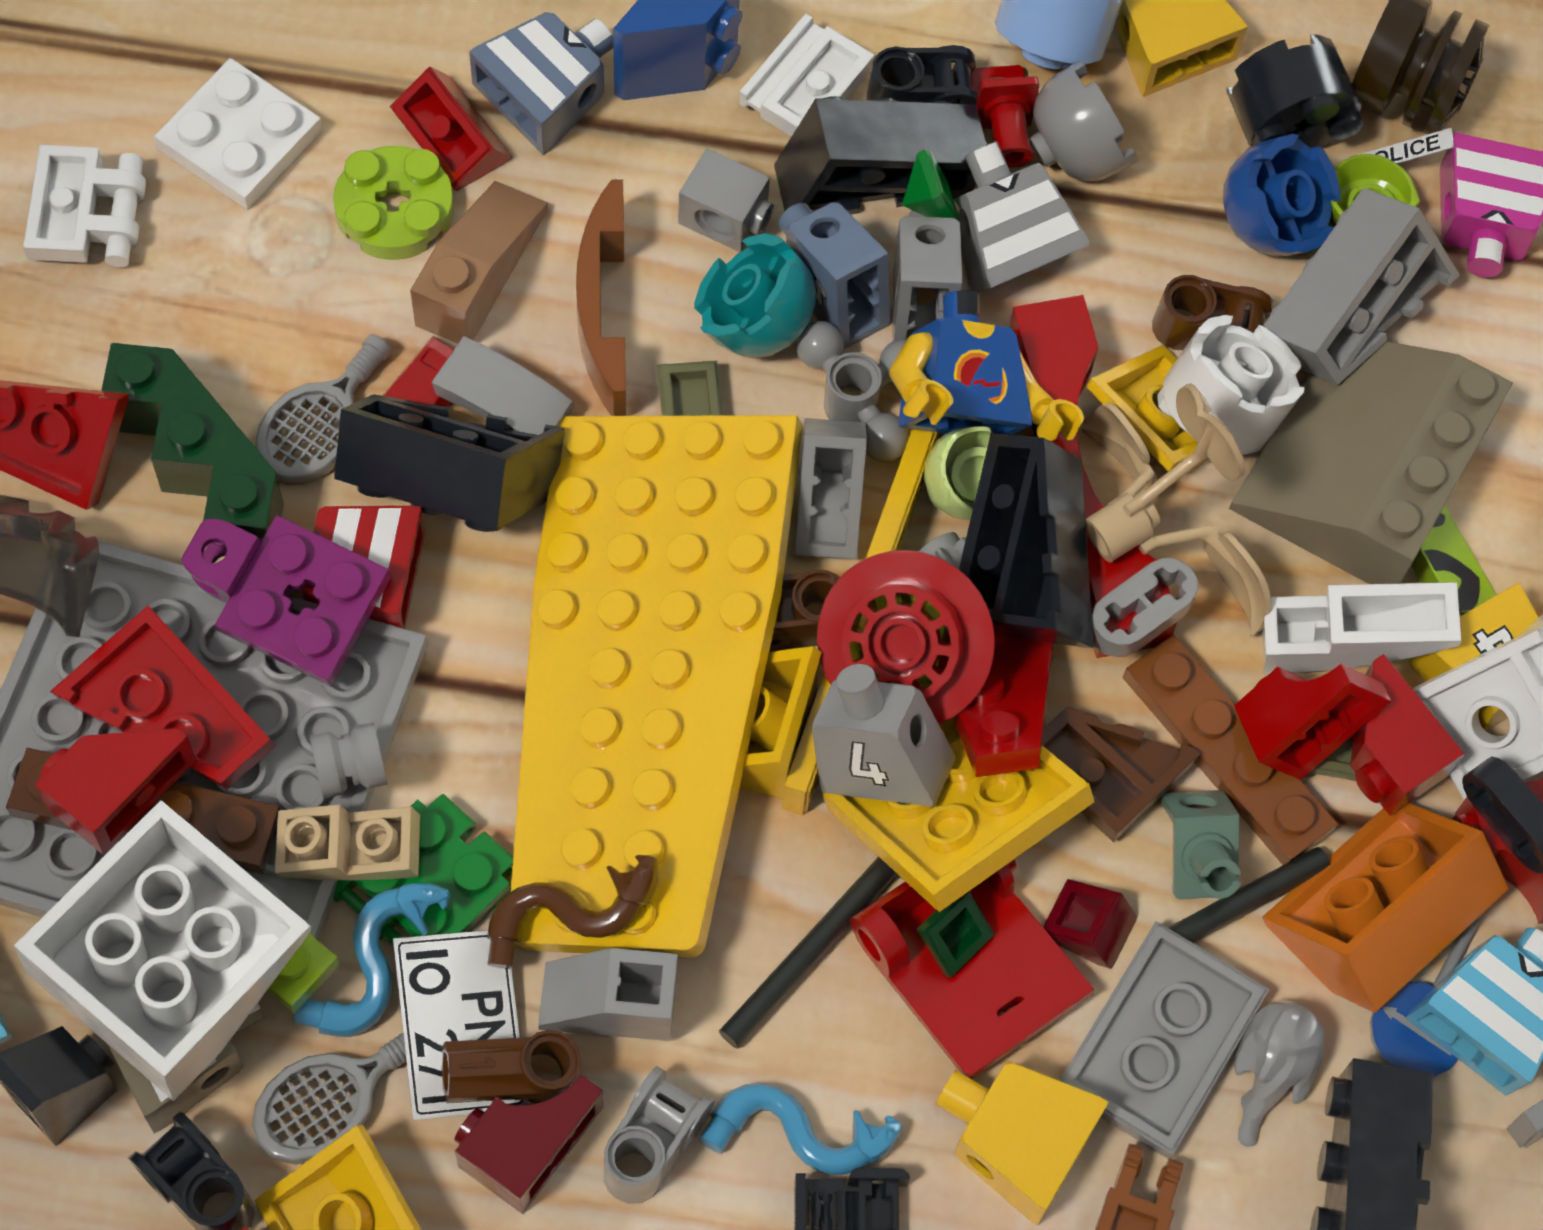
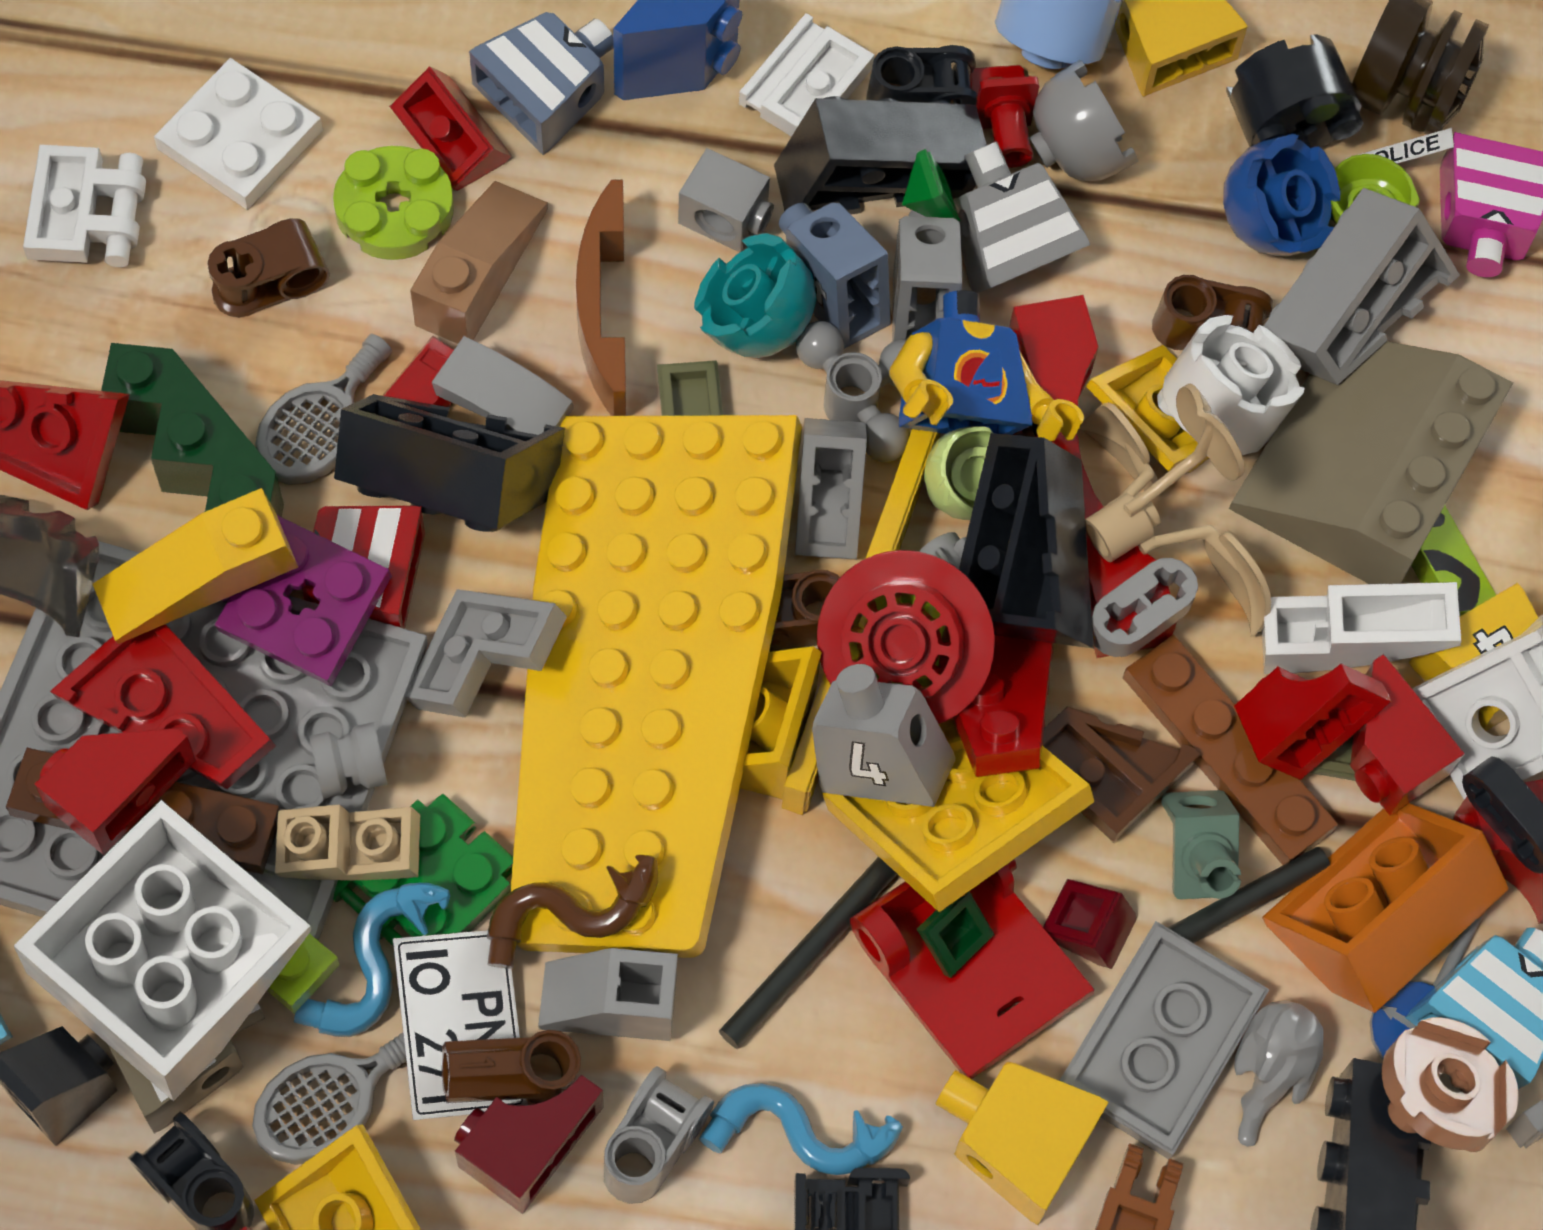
none -> yellow slope [92,488,298,644]
none -> reddish brown piece [207,218,330,318]
none -> light grey plate [406,589,567,718]
none -> nougat plate [1382,1017,1519,1152]

